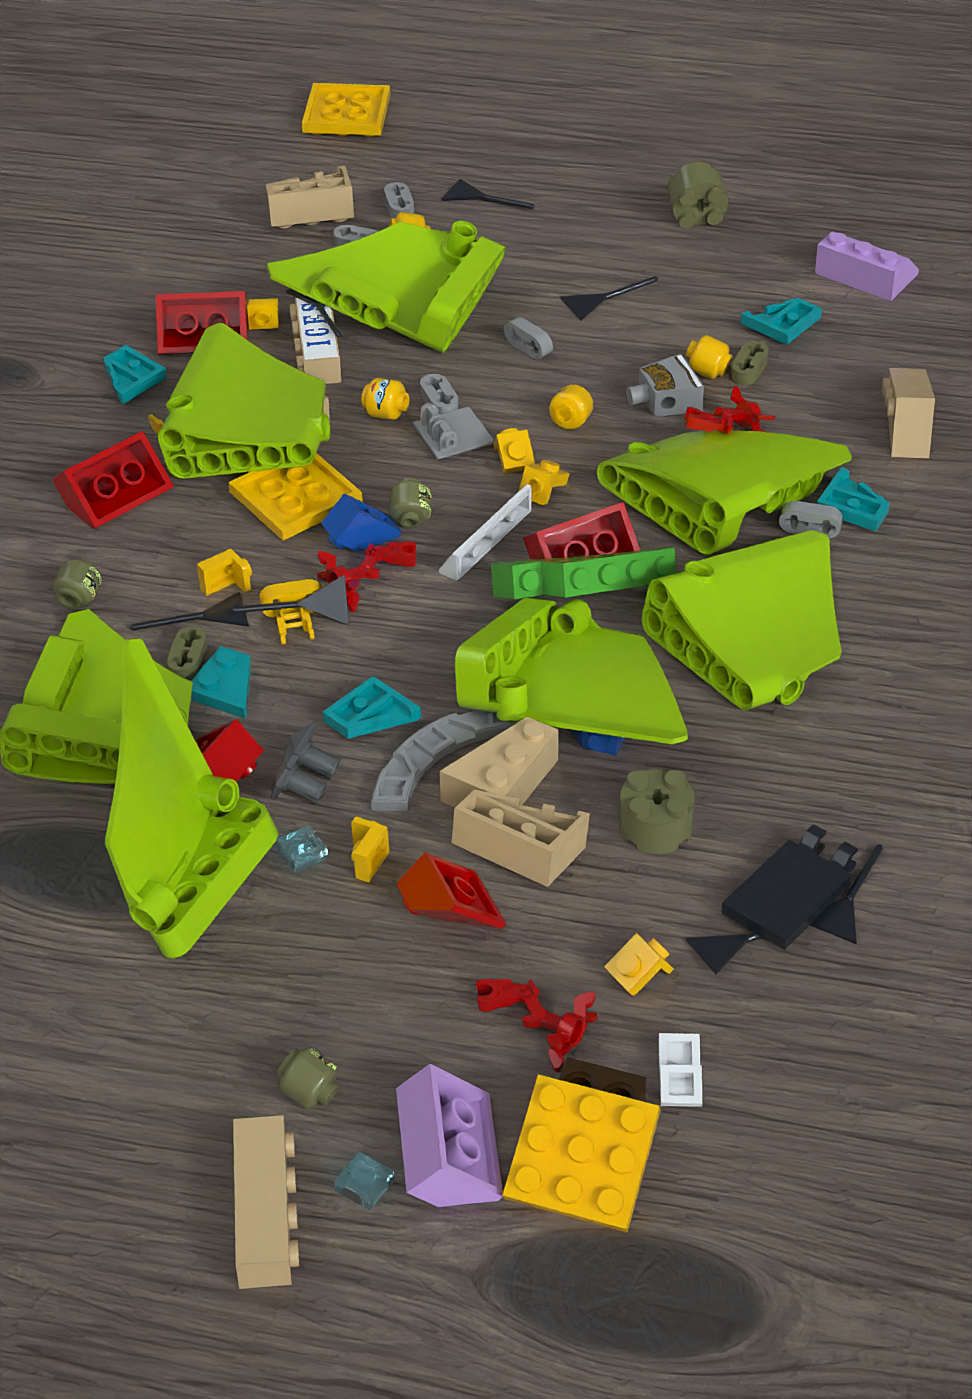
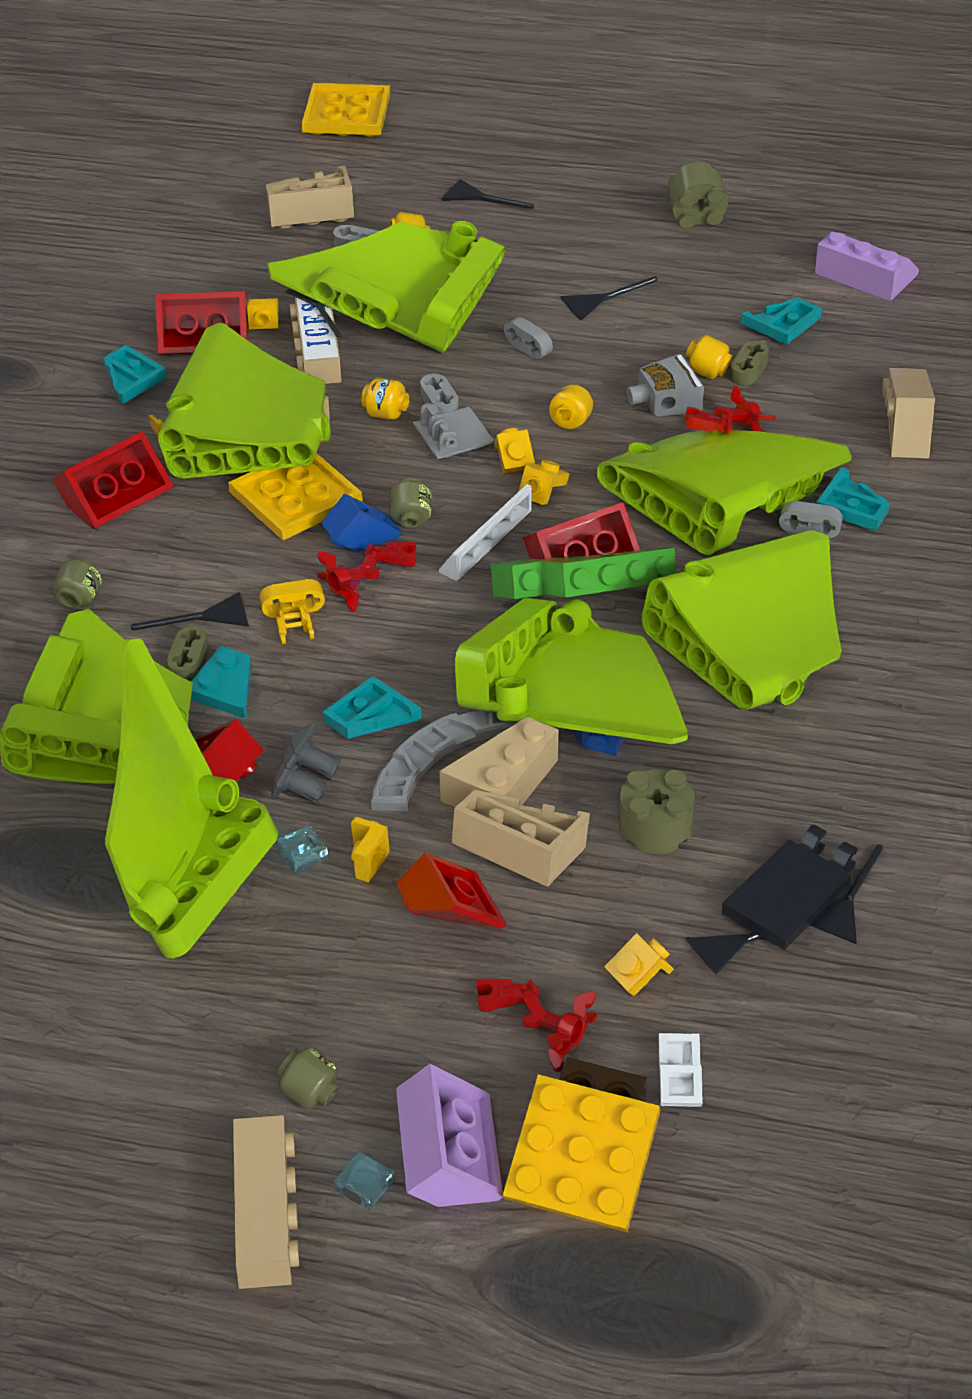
yellow bracket [197,549,252,596] -> none
piece [232,575,349,625] -> none
light grey beam [384,182,414,218] -> none

